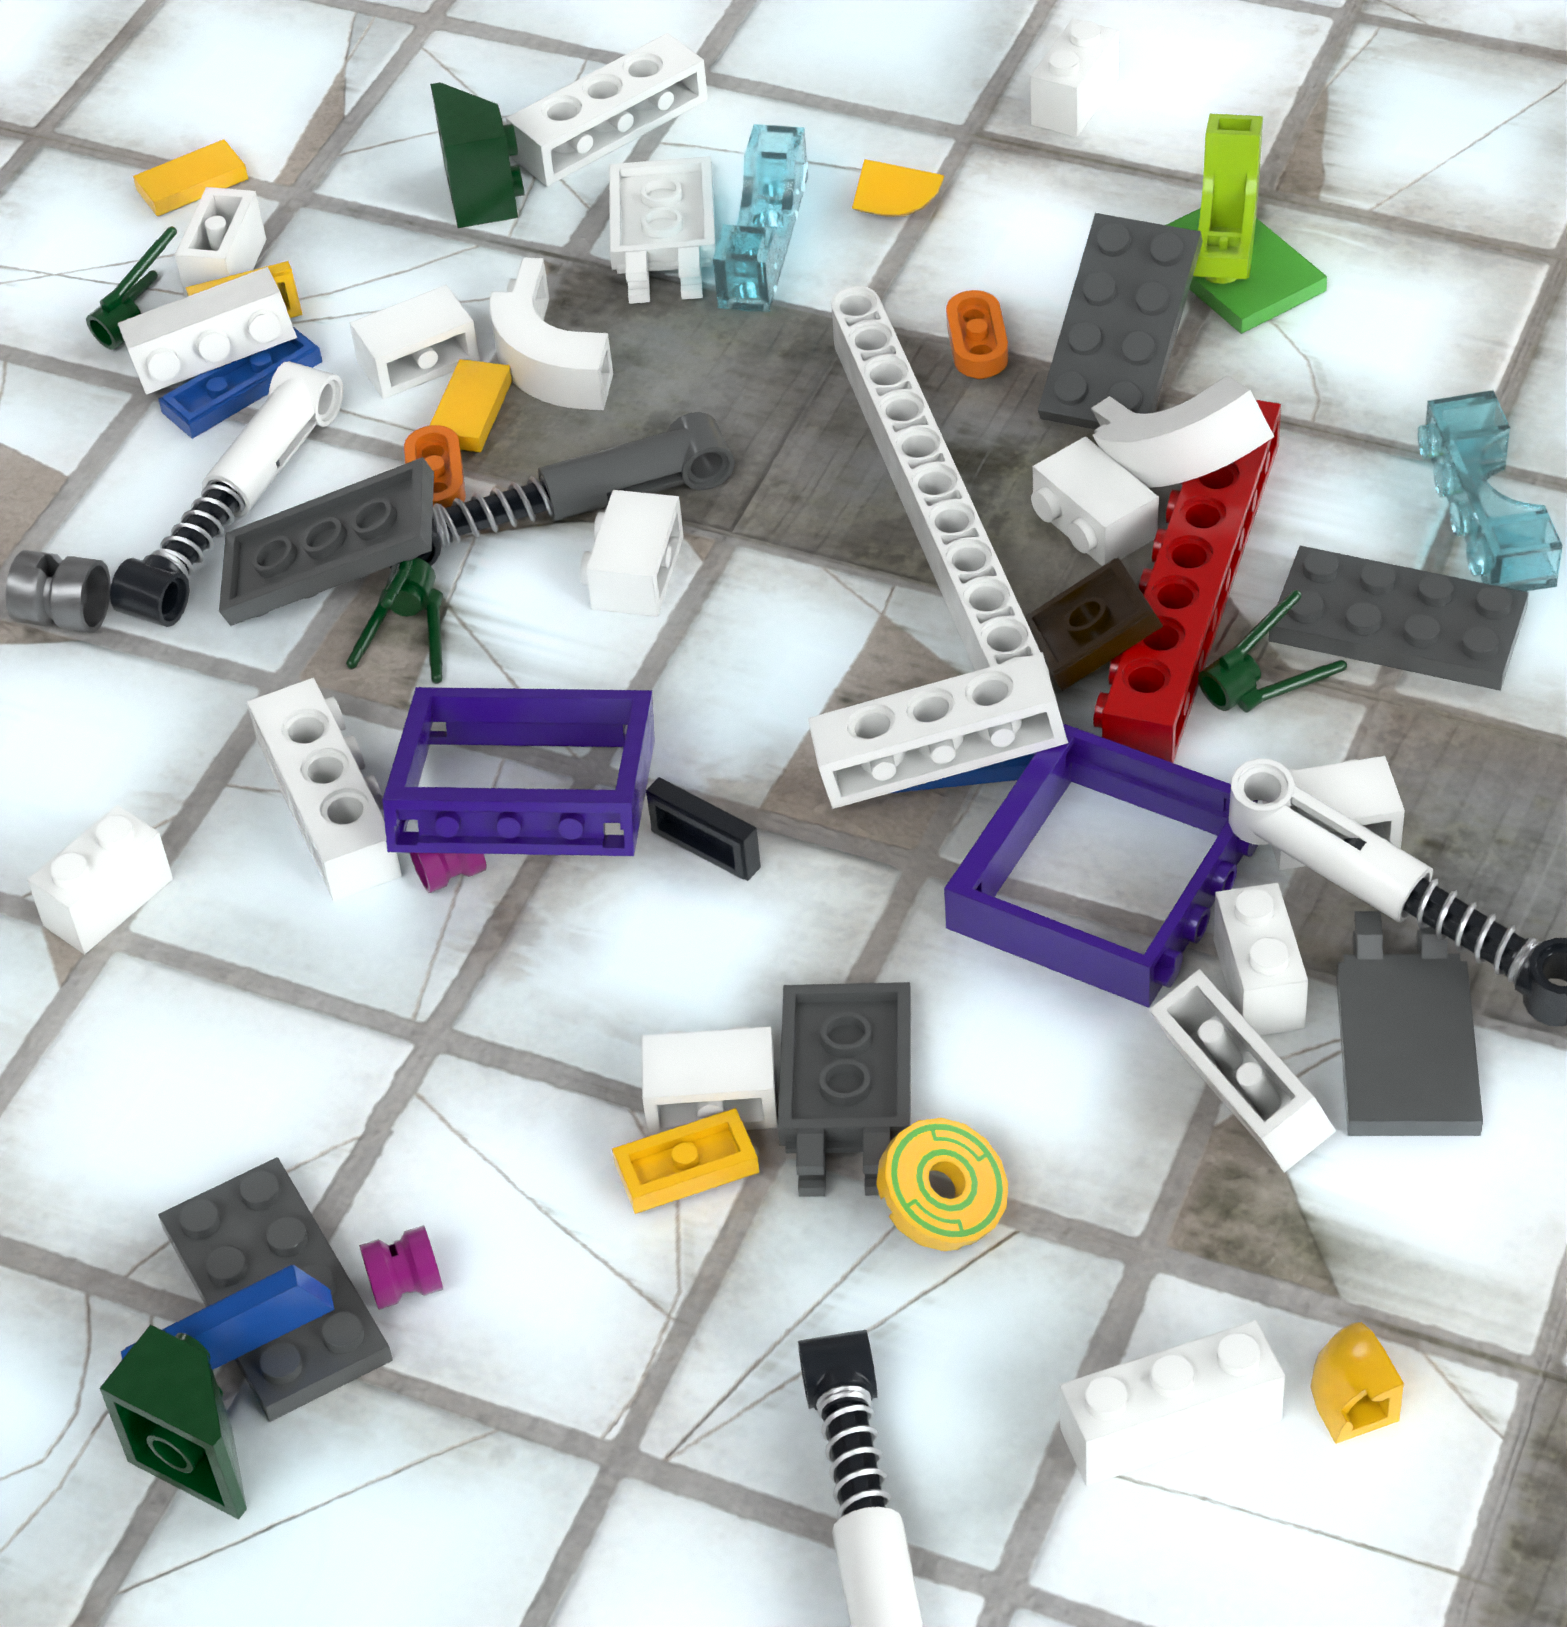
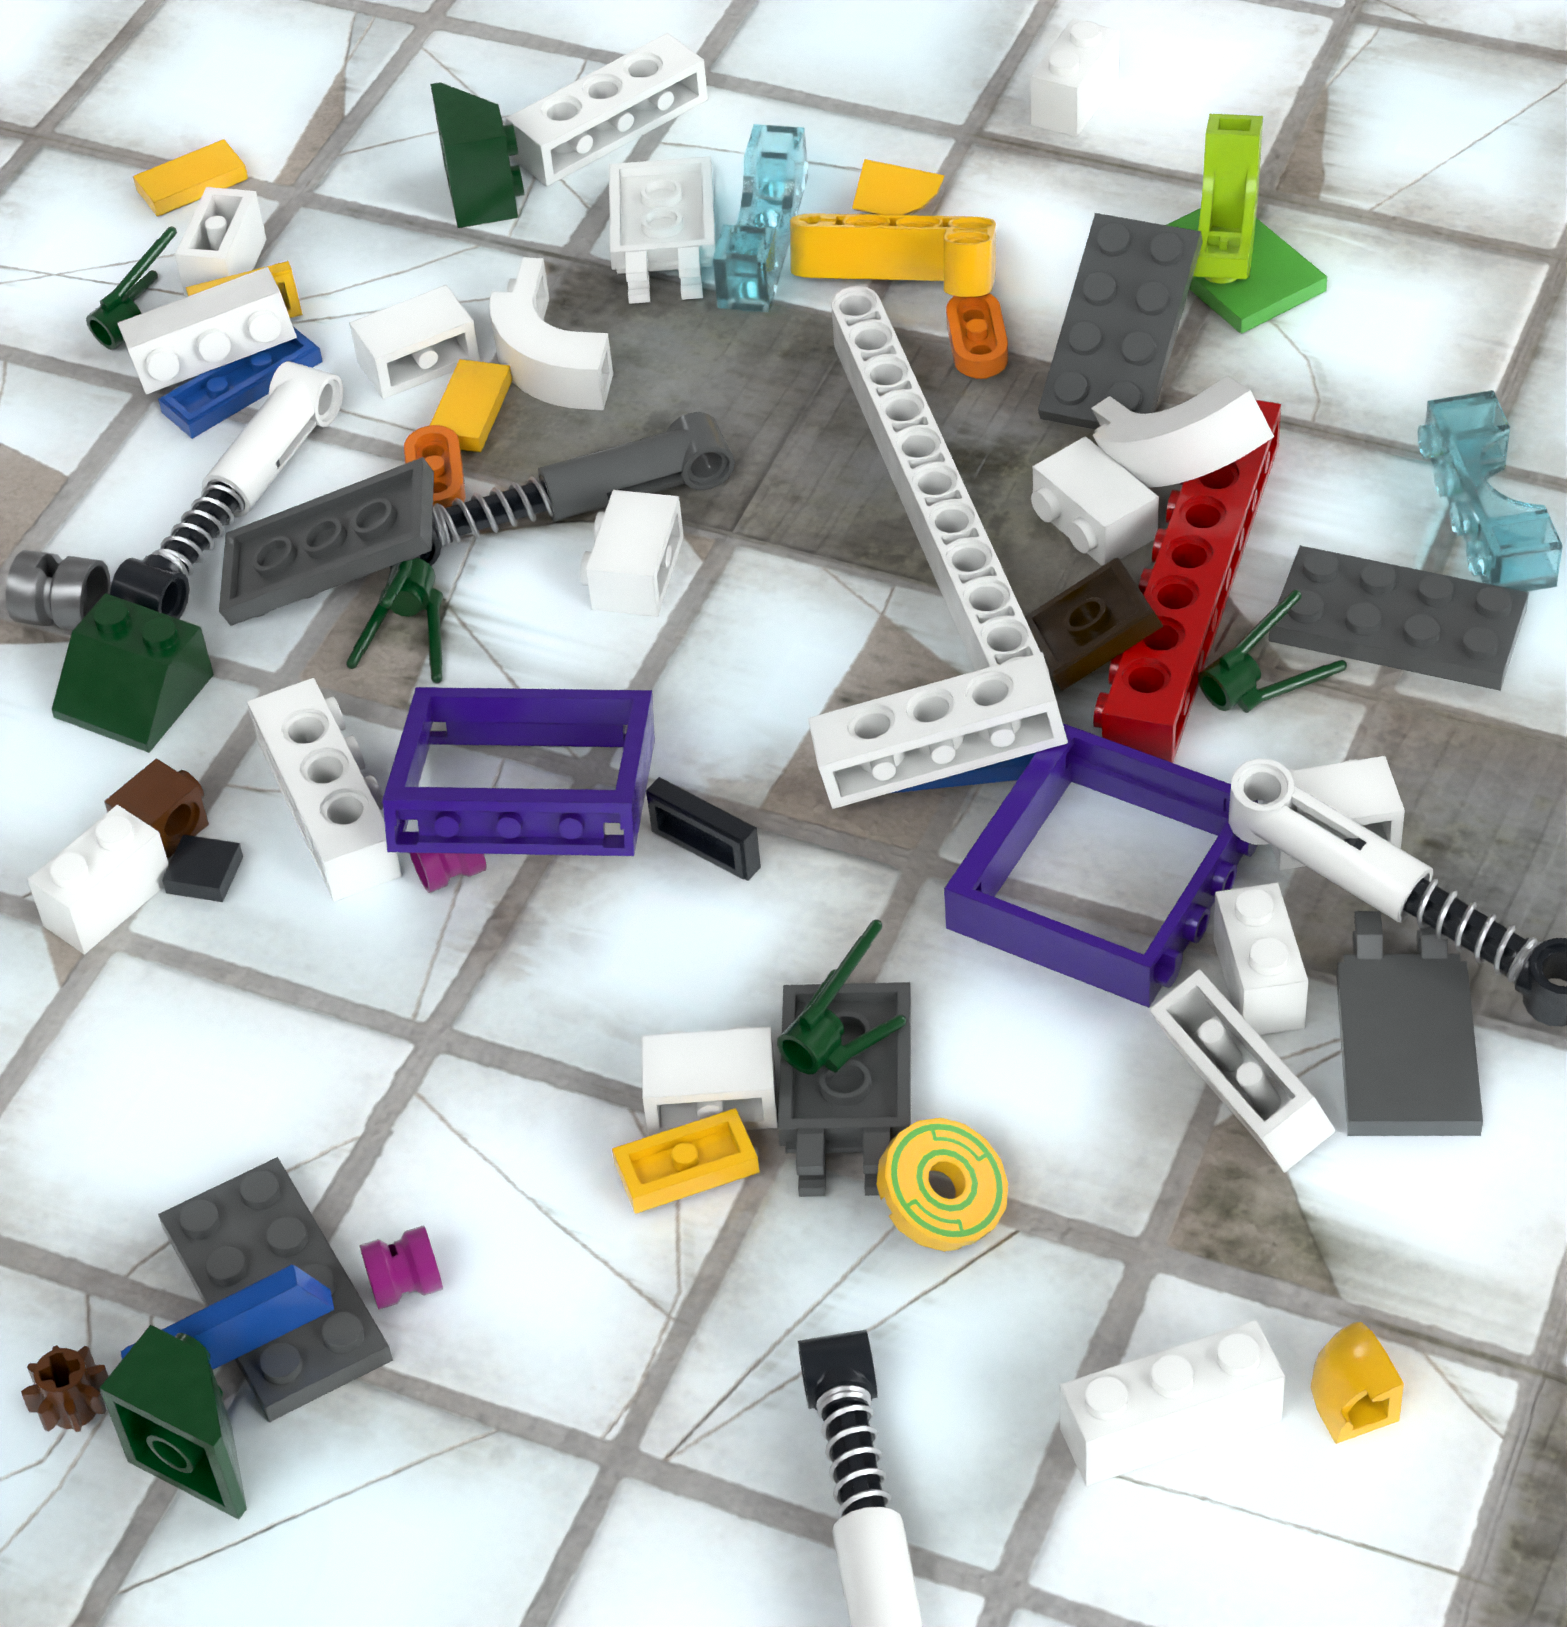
none -> reddish brown gear [21,1345,109,1432]
none -> dark green slope [51,593,214,753]
none -> reddish brown brick [104,758,209,860]
none -> black tile [162,834,243,902]
none -> dark green plant [777,919,906,1075]
none -> yellow beam [790,213,996,297]

